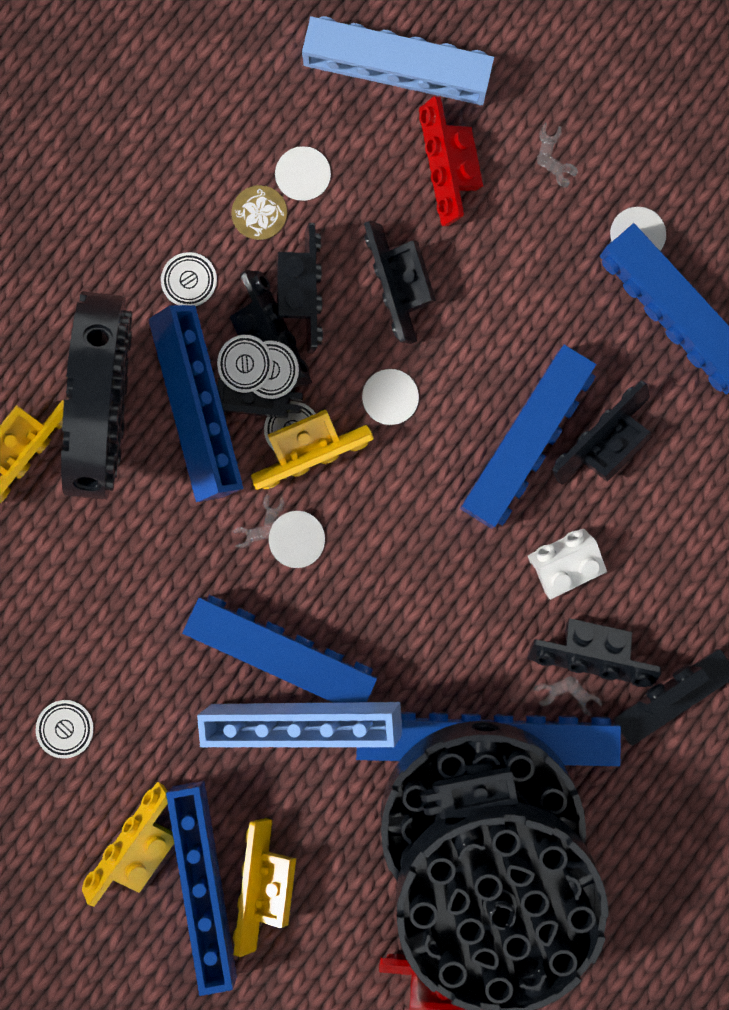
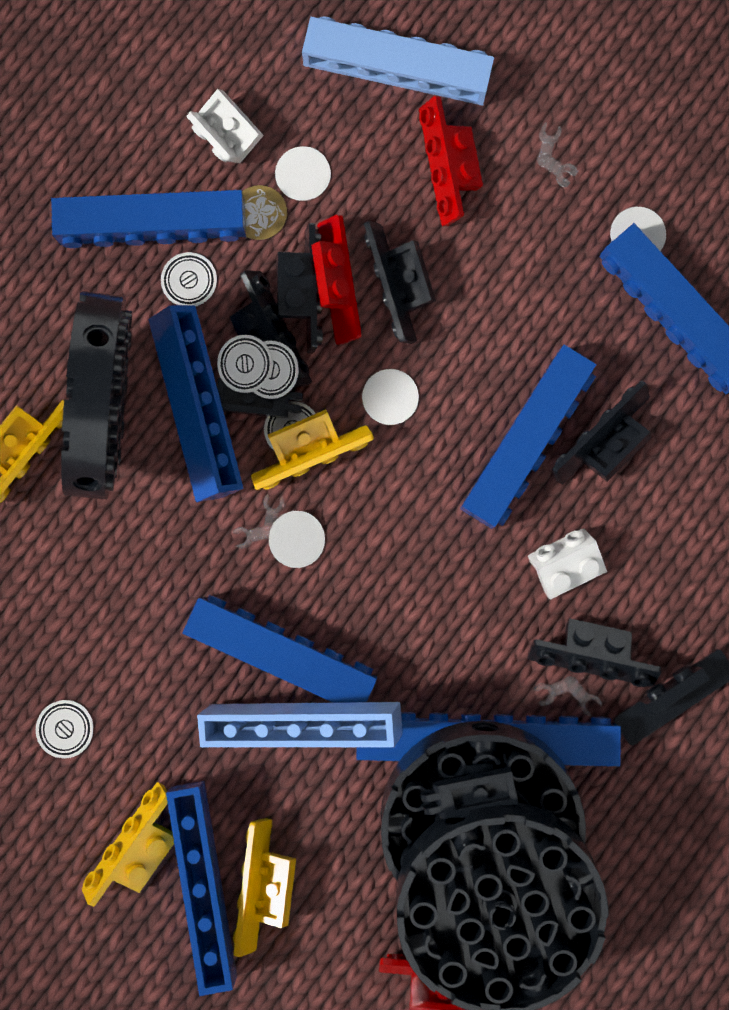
none -> blue brick [51,190,246,248]
none -> white bracket [186,89,264,163]
none -> red bracket [311,214,362,345]

